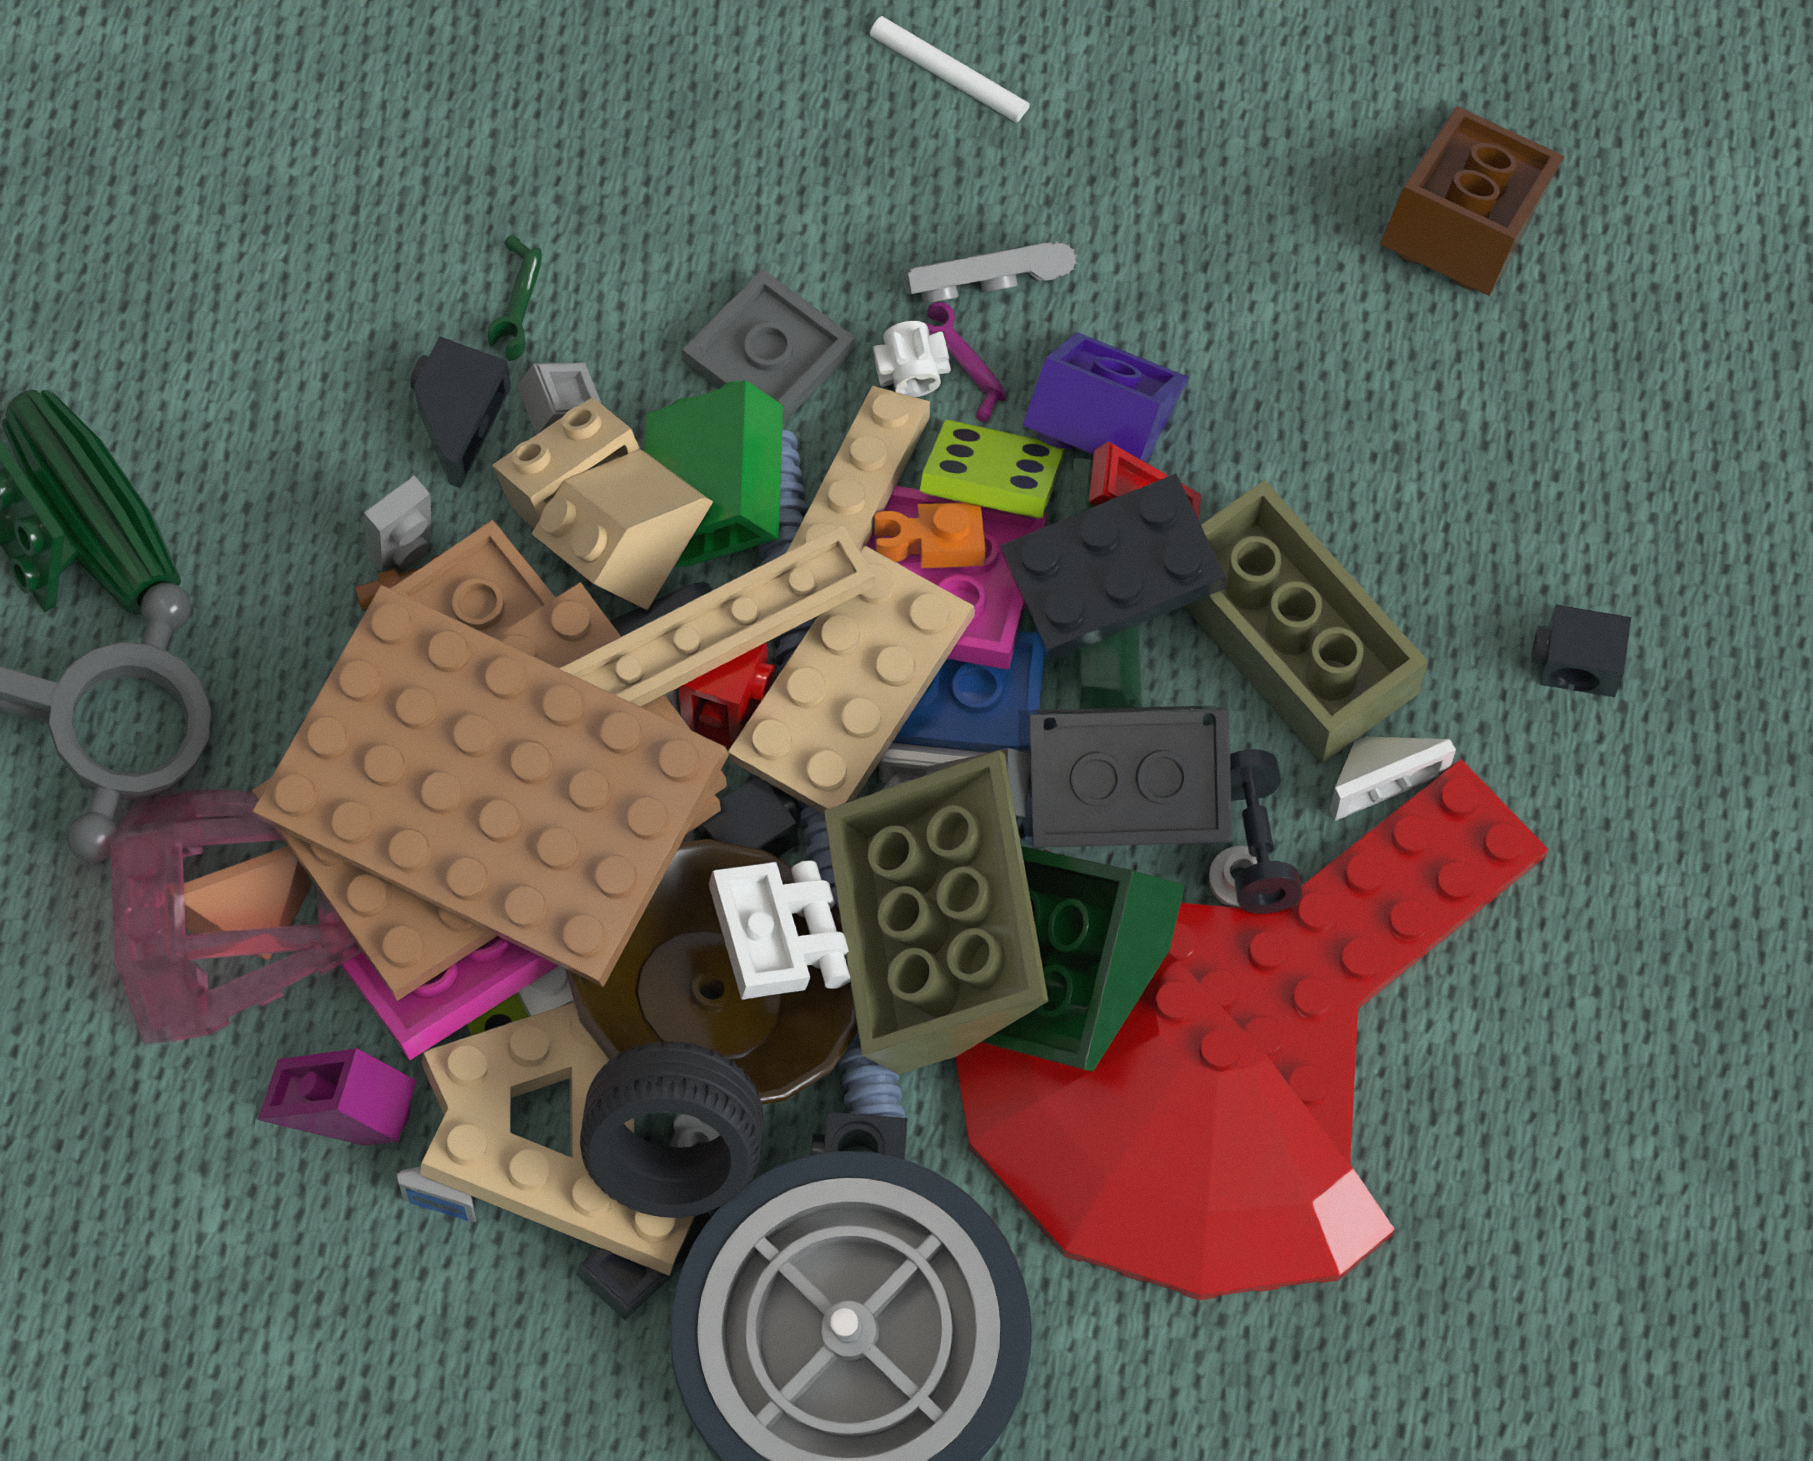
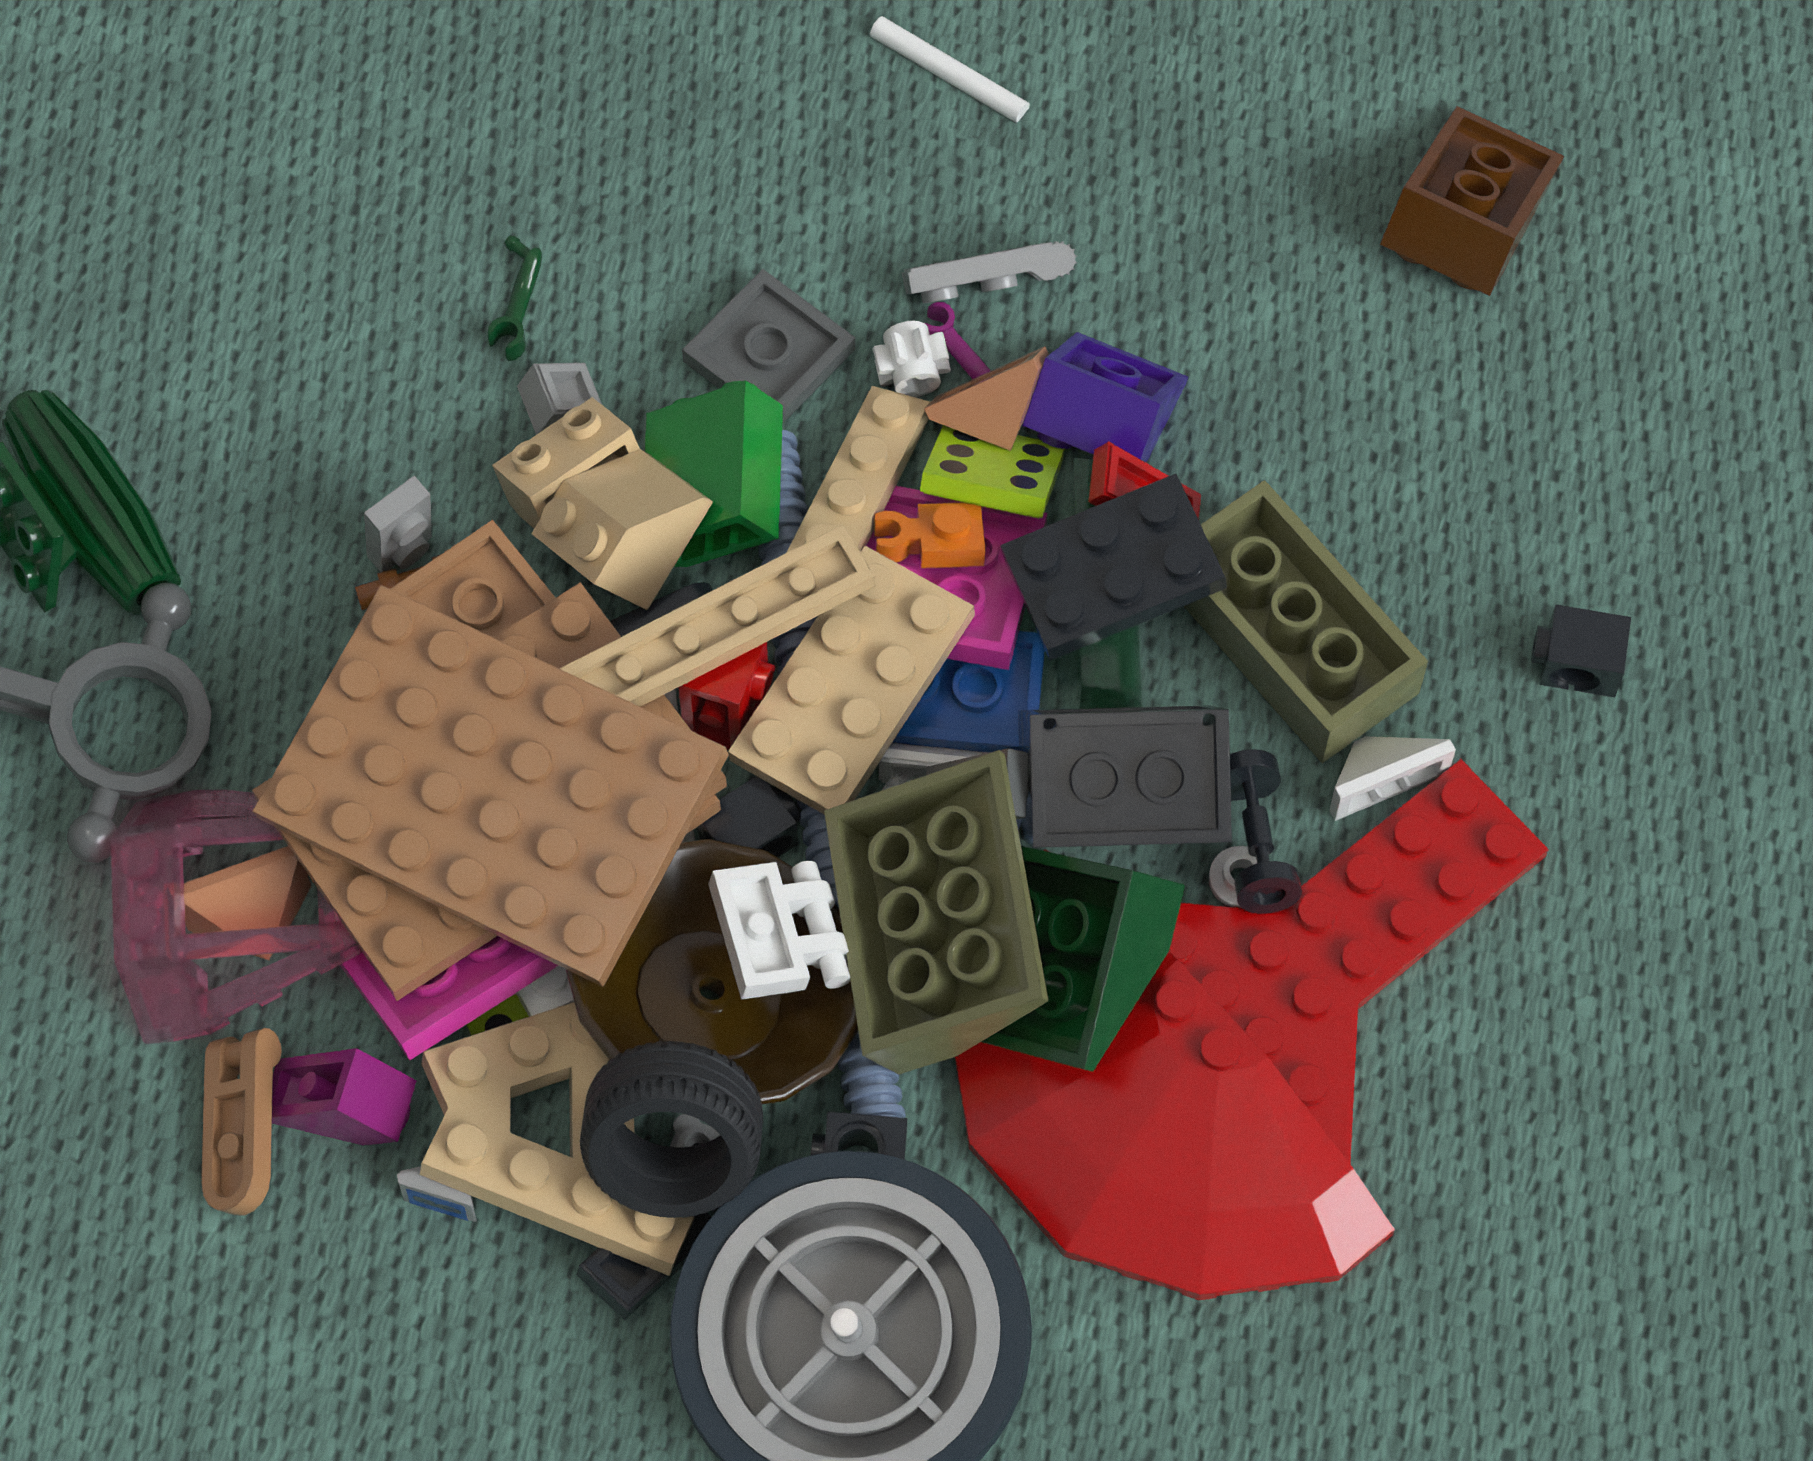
black slope [410,336,511,488] -> none
none -> medium nougat plate [202,1028,282,1216]
none -> nougat slope [924,346,1049,451]

